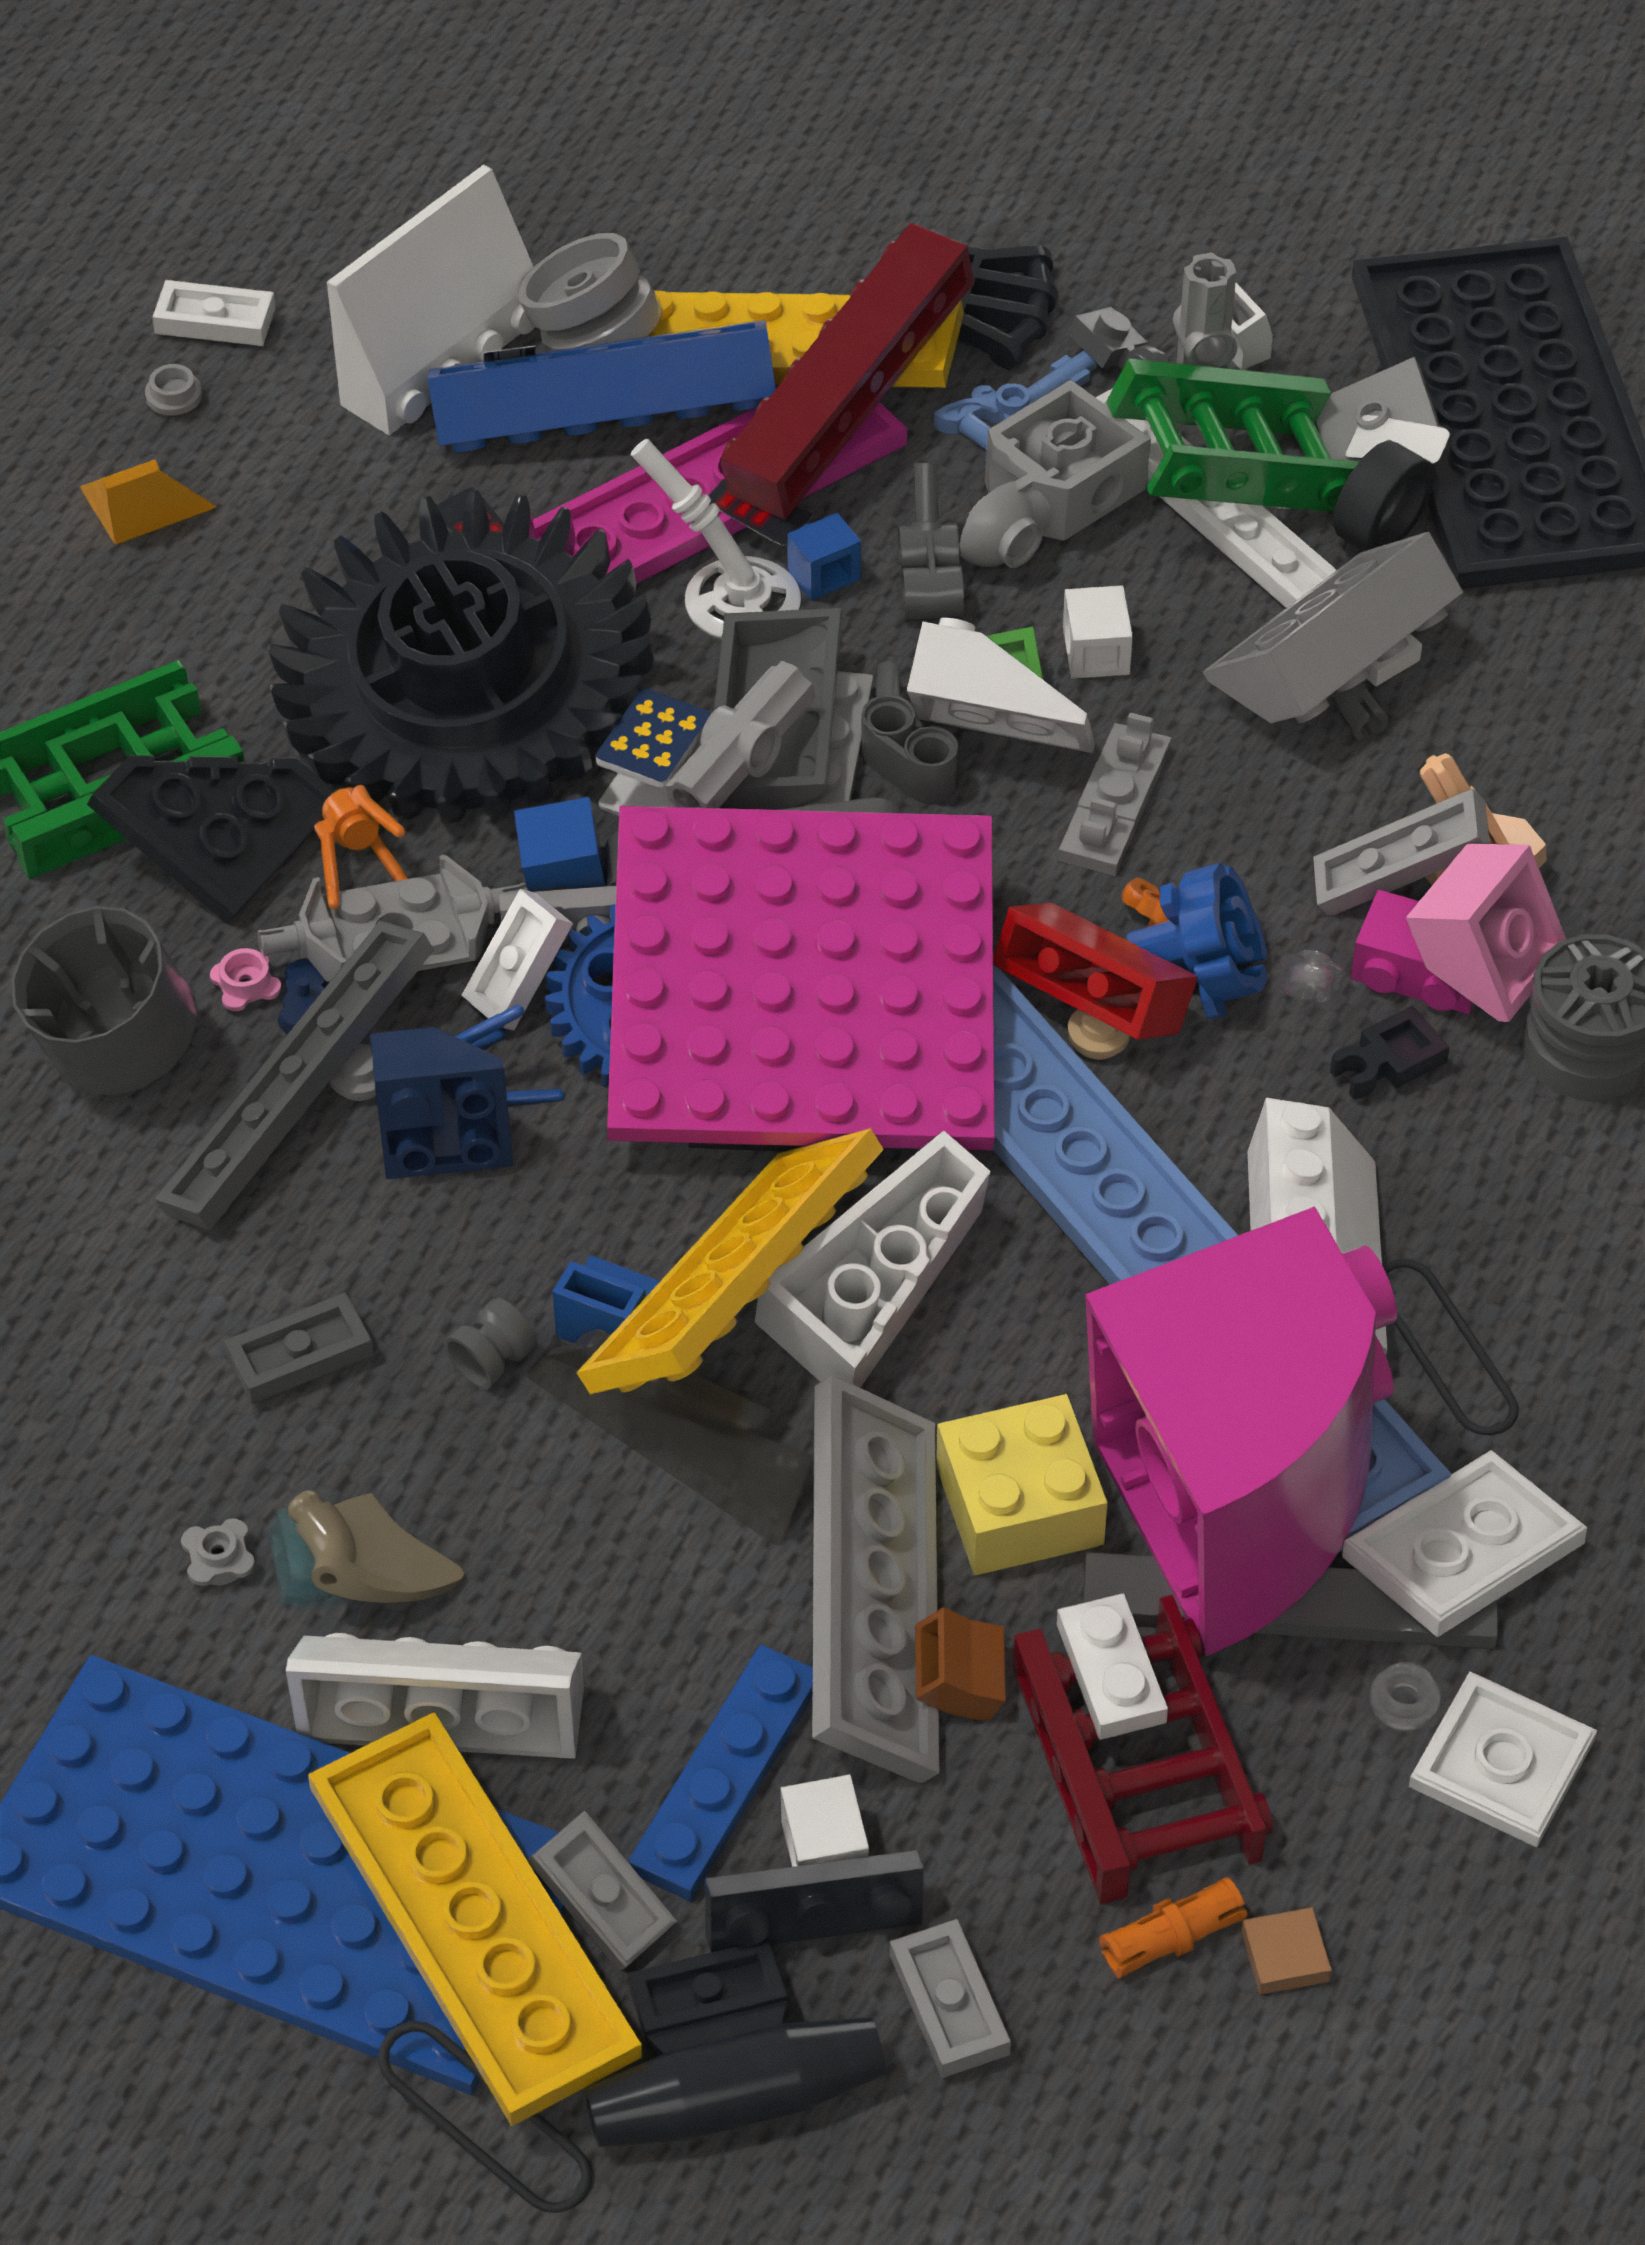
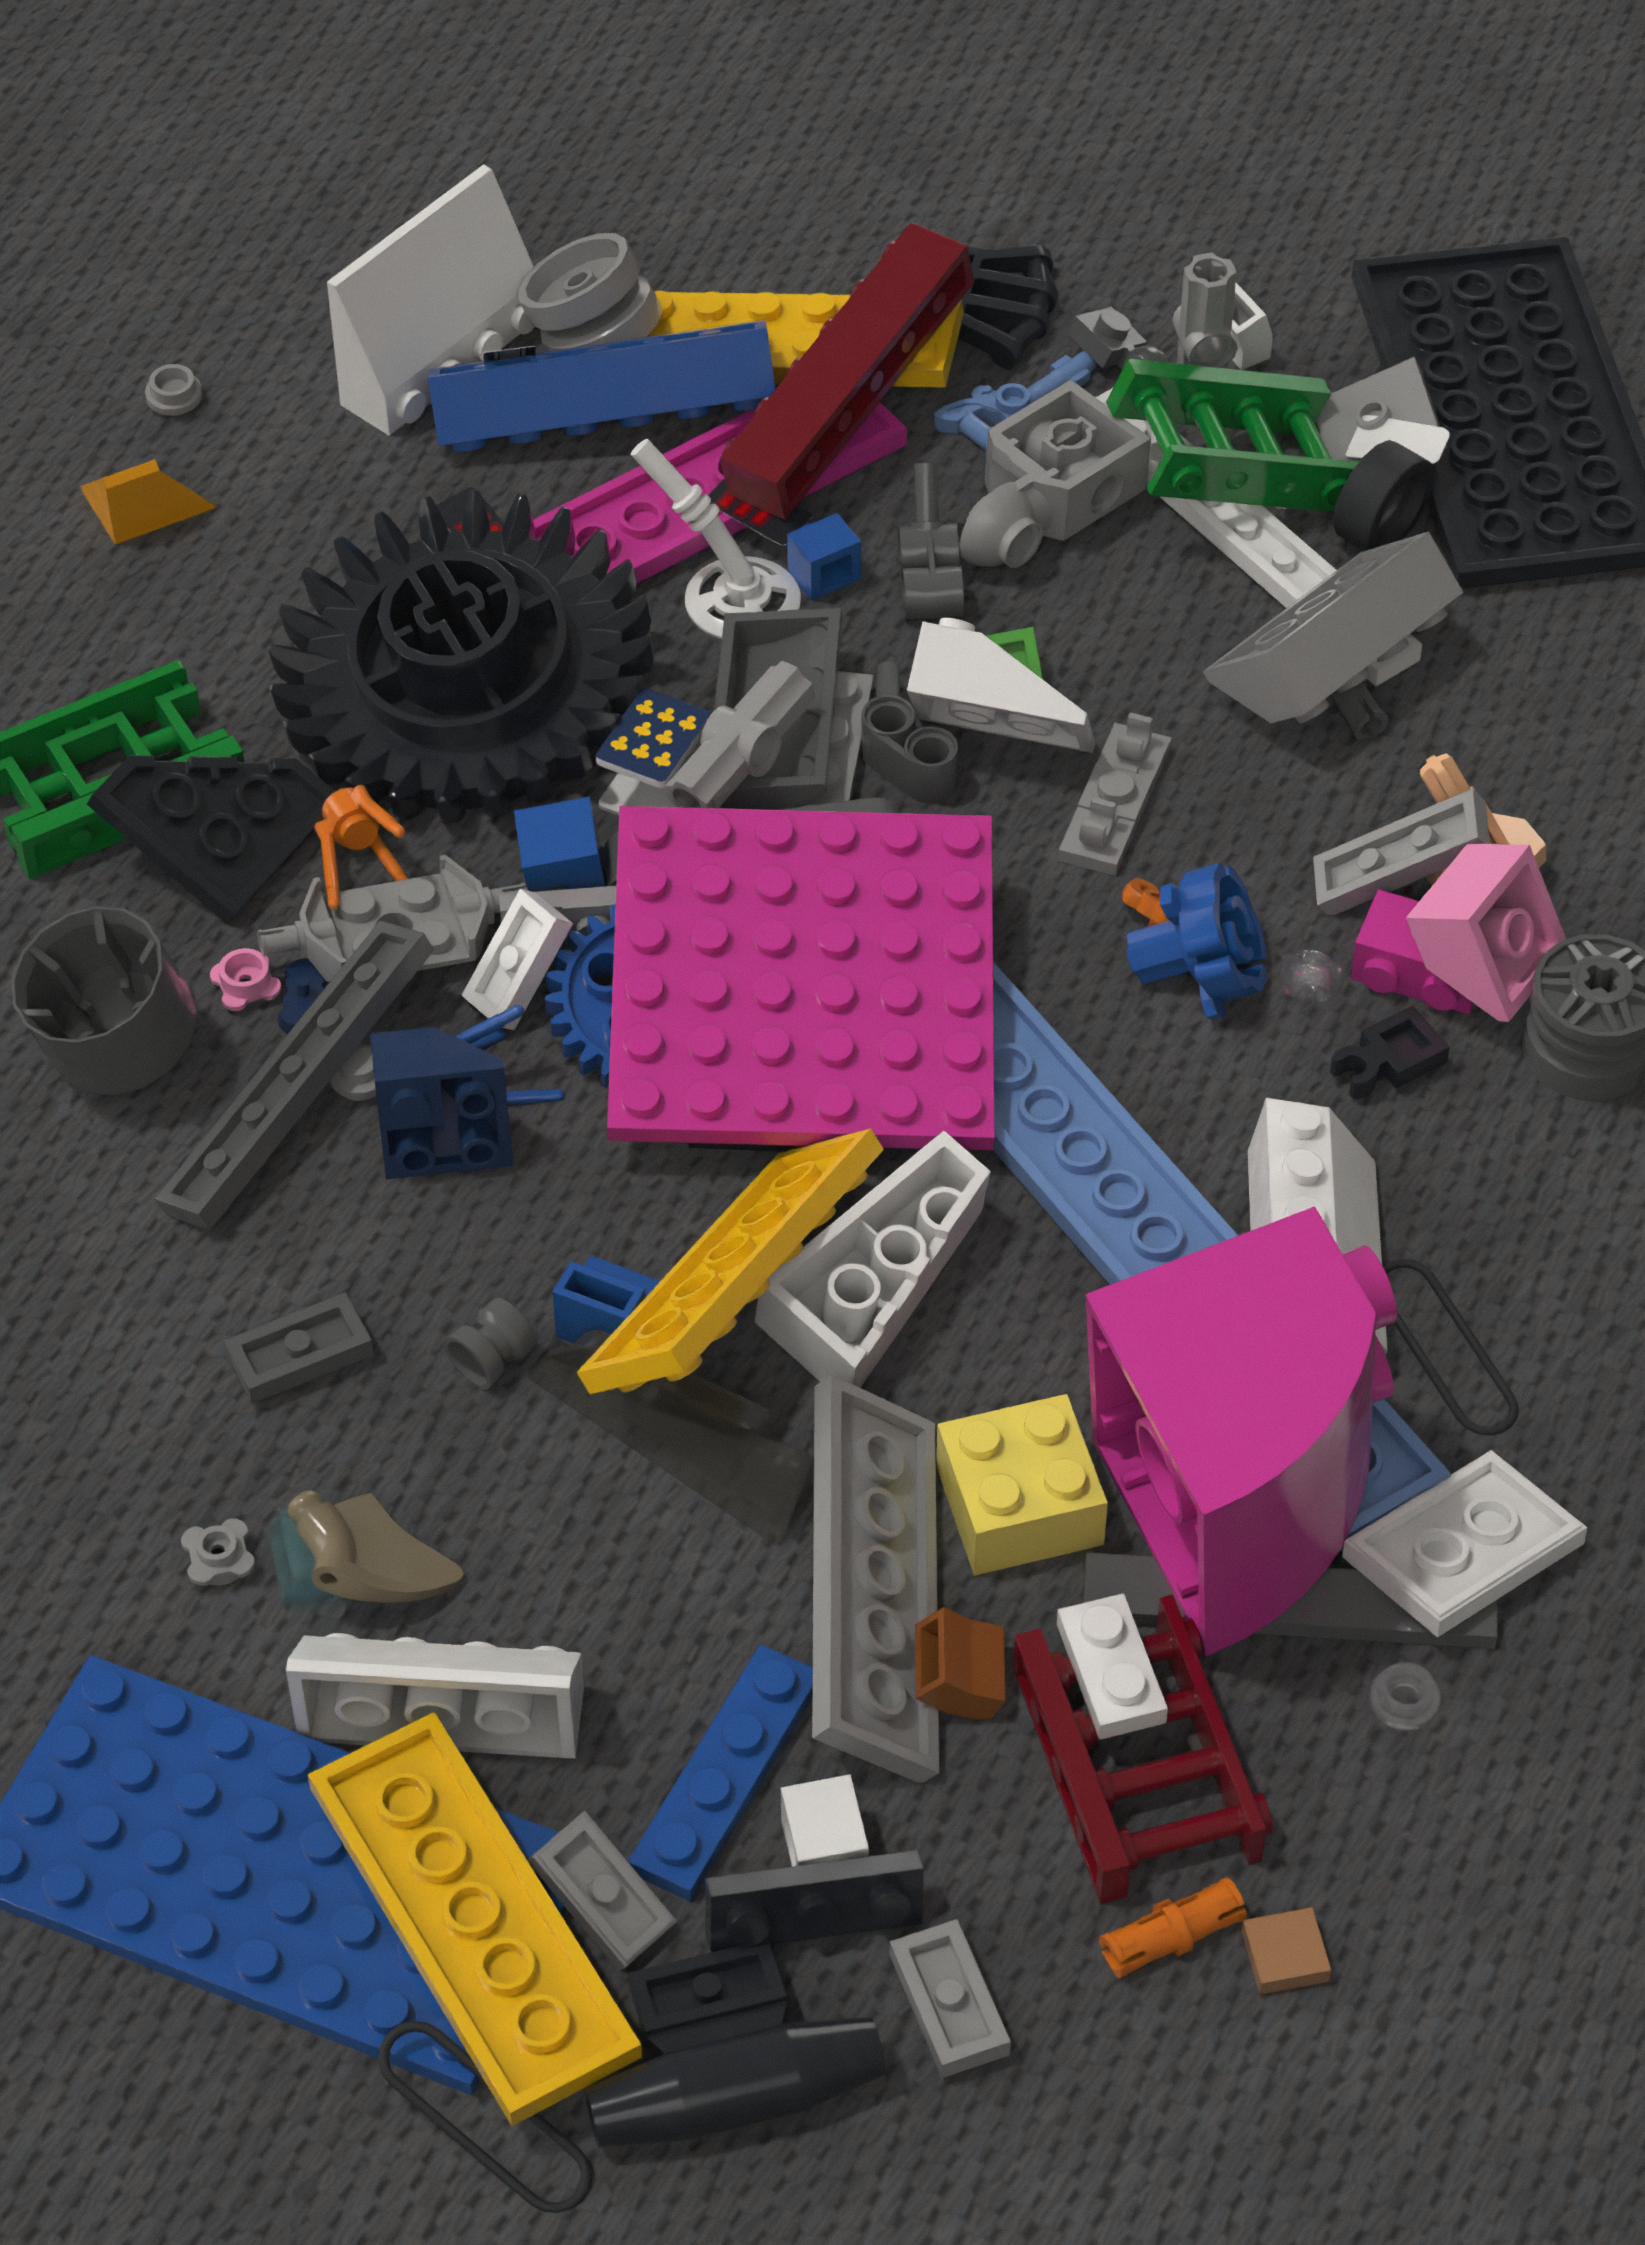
white plate [152,280,275,346] -> none
red brick [993,903,1198,1040] -> none
white brick [1063,585,1132,679] -> none
tan plate [1068,1009,1130,1060] -> none
white tile [1409,1671,1597,1847] -> none

